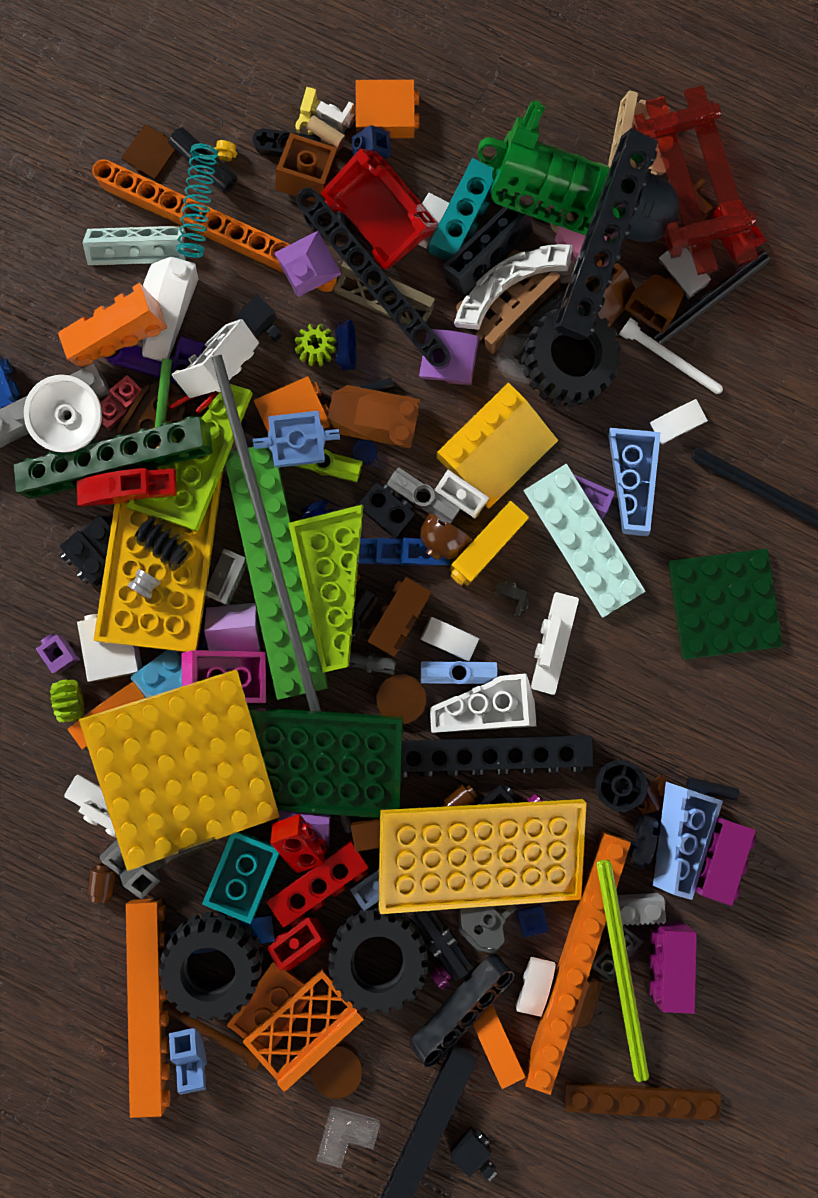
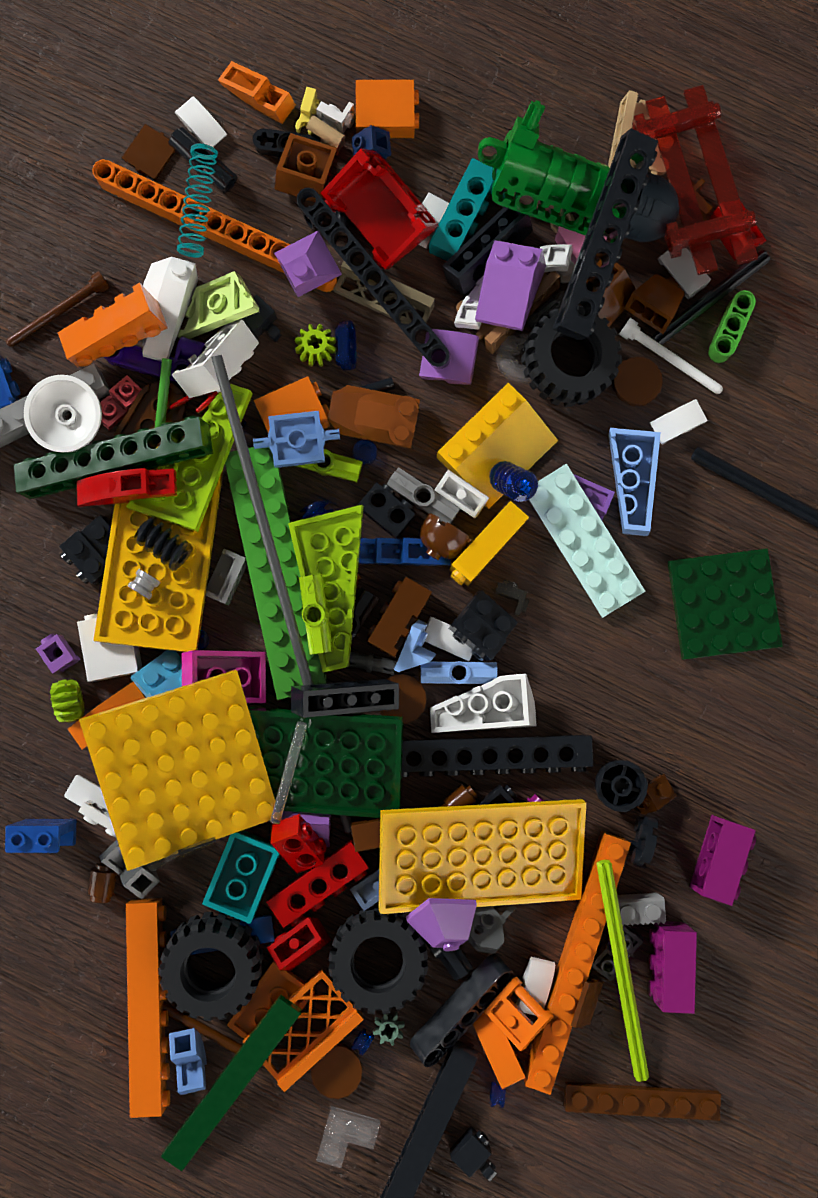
light aqua fence [83,226,186,265] -> none
lavender slope [204,603,261,652] -> none
yellow plate [214,140,237,161] -> none
magenta plate [429,966,451,990] -> none
clear blue plate [517,905,549,937] -> none
white bracket [531,592,579,694] -> none
light blue wedge [653,782,723,900] -> none
black piece [686,777,739,801] -> none
none -> blue panel [5,819,77,853]
none -> reddish brown piece [6,271,111,347]
none -> dark green tile [161,994,302,1171]
none -> white slope [175,97,227,147]
none -> yellowish green wing [178,271,259,339]
none -> orange slope [218,61,296,124]
none -> clear bar [270,722,307,824]
none -> black brick [291,679,399,718]
none -> lime piece [299,574,333,655]
none -> clear blue bush [351,1028,374,1056]
none -> sand green gear [373,1012,405,1046]
none -> light blue slope [394,619,436,672]
none -> medium lavender slope [406,898,477,951]
none -> black plate [448,590,518,661]
none -> medium lavender slope [475,240,546,331]
none -> orange plate [484,976,554,1051]
none -> clear blue piece [489,461,538,502]
none -> clear blue bush [490,1082,506,1108]
none -> reddish brown tile [612,356,663,406]
none -> bright green beam [708,290,756,363]

